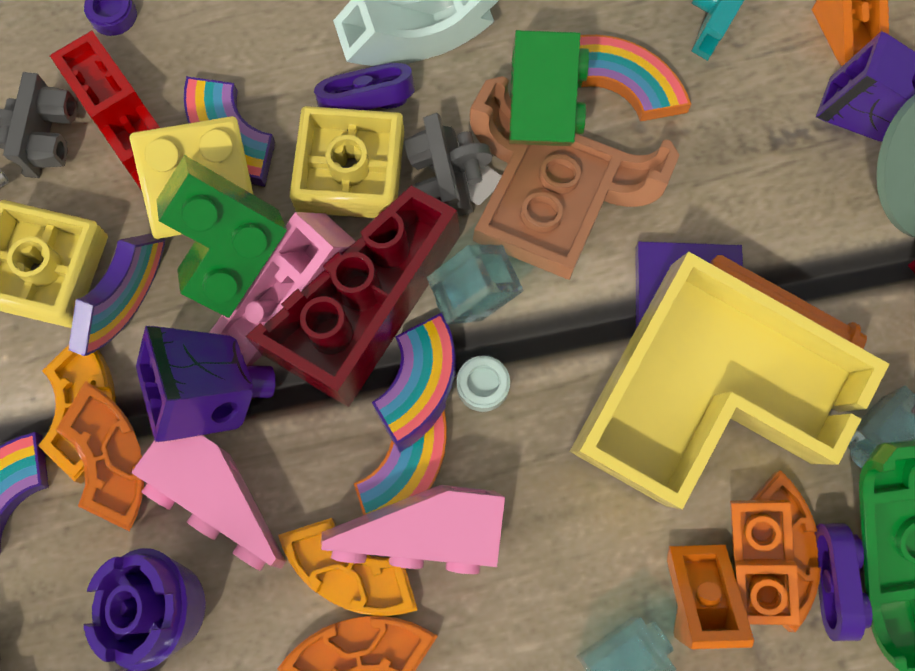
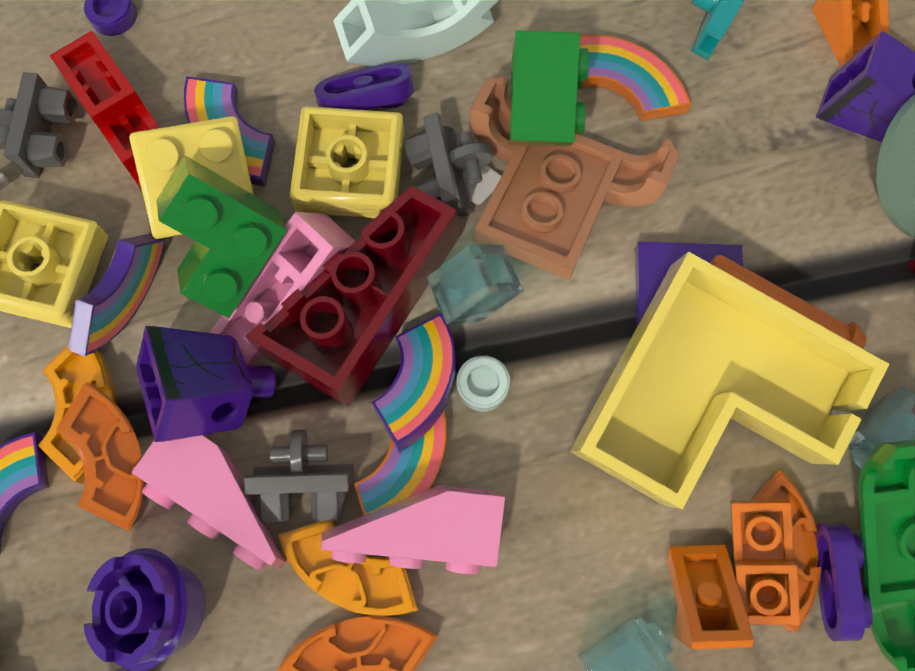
none -> dark grey hips [244,430,354,523]

